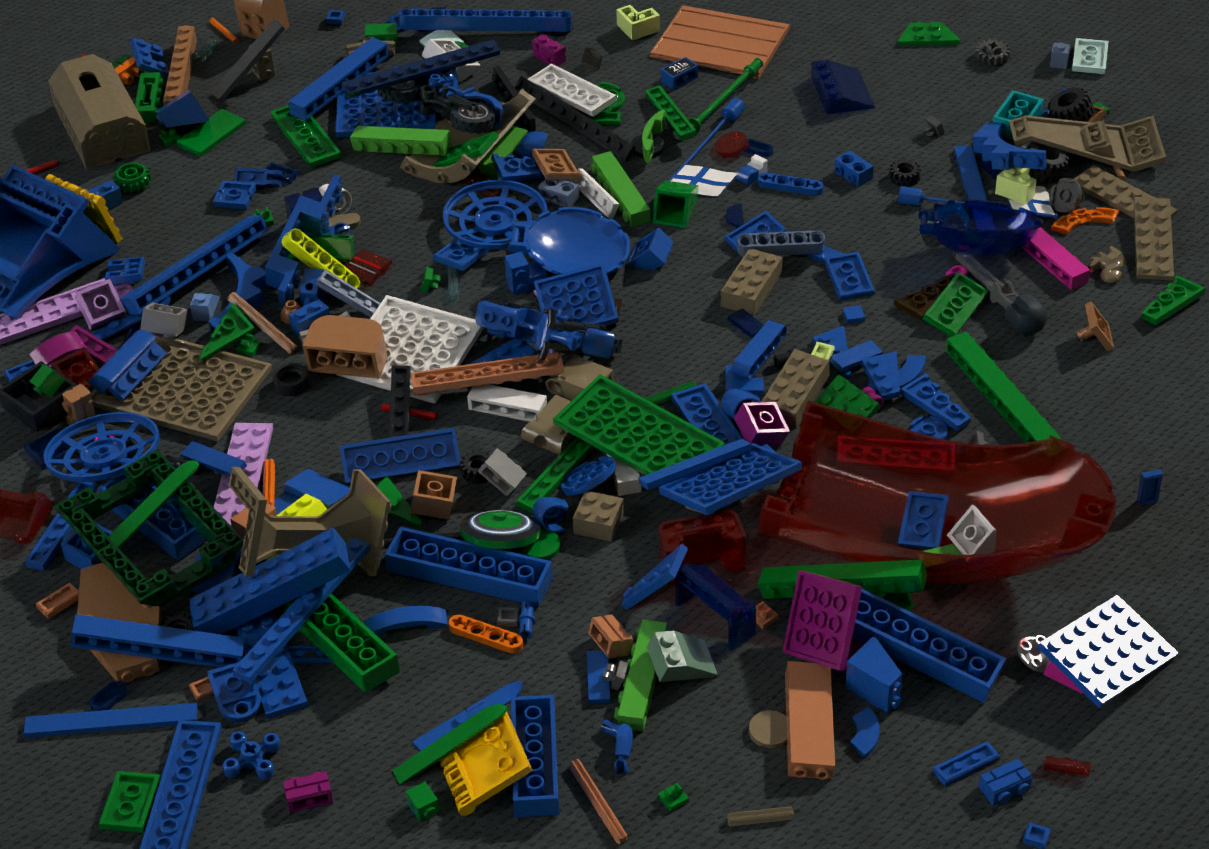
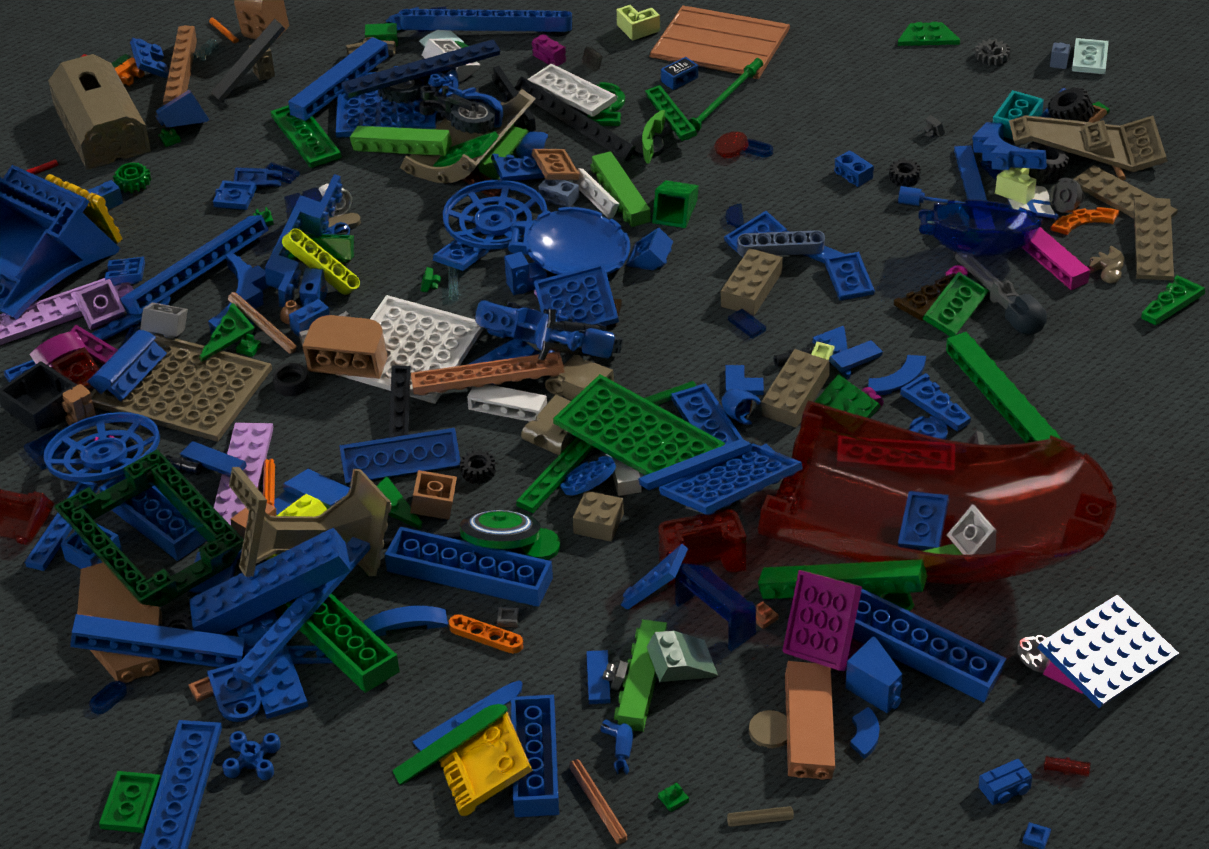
blue tile [24,703,198,738] -> none
green brick [29,364,65,397] -> none
nougat plate [36,583,79,619] -> none
green piece [108,461,200,548] -> none
green brick [135,72,165,123] -> none
green tile [176,109,246,157] -> none
medium blue slope [190,293,220,321] -> none
magenta brick [283,771,333,813] -> none
sand blue tile [315,270,381,318] -> none
blue plate [326,10,345,25] -> none
clear red slope [345,249,393,286] -> none
red bar [381,403,437,420] -> none
green brick [406,782,440,822] -> none
light grey brick [478,448,527,496] -> none
blue pin [518,601,535,640] -> none
blue piece [532,497,568,532] -> none
nougat brick [588,615,633,658] -> none
flag [669,98,745,197] -> none
blue beam [732,320,787,379] -> none
magenta brick [734,402,790,447] -> none
leg [736,154,768,186] -> none
blue beam [758,173,823,195] -> none
clear blue slope [811,60,875,115] -> none
blue tile [843,305,865,324] -> none
blue wing [861,351,900,400] -> none
blue tile [933,741,1000,786] -> none
medium nougat tile [1077,301,1114,351] -> none
blue tile [1137,469,1163,505] -> none

